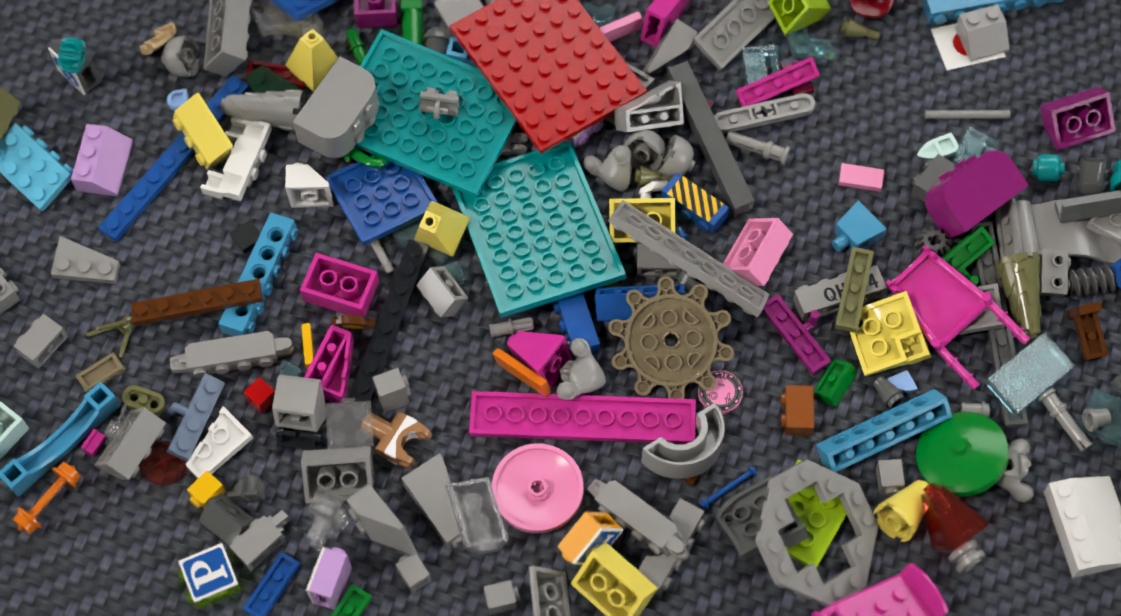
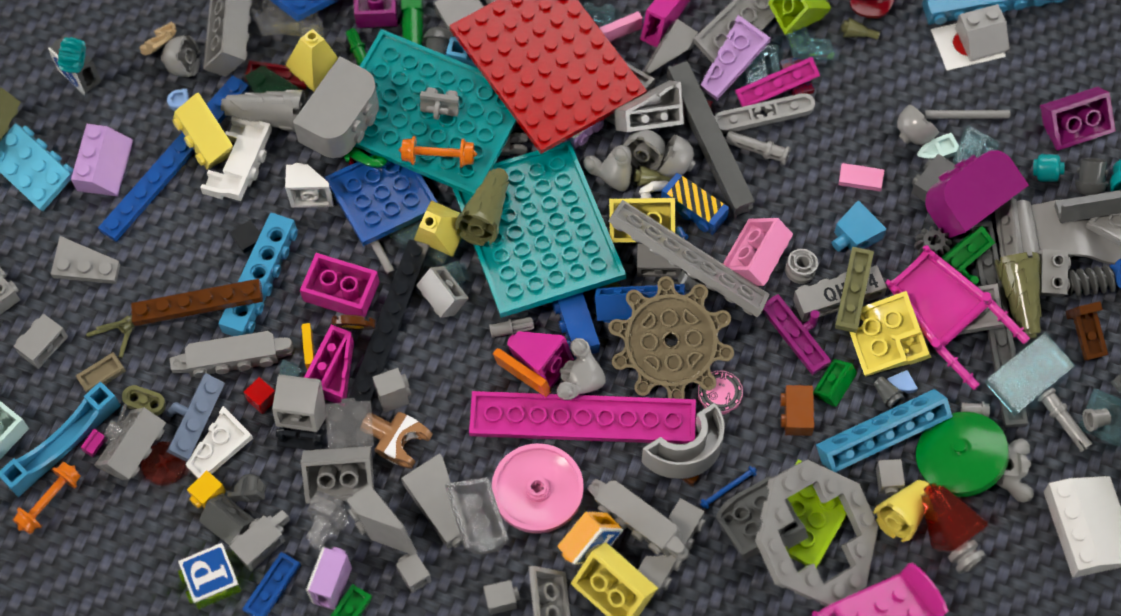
none -> orange piece [399,136,477,168]
none -> olive cone [455,168,509,246]
none -> lavender wing [700,15,770,100]
none -> light grey wheel [785,249,818,284]
none -> light grey cylinder [897,105,939,146]

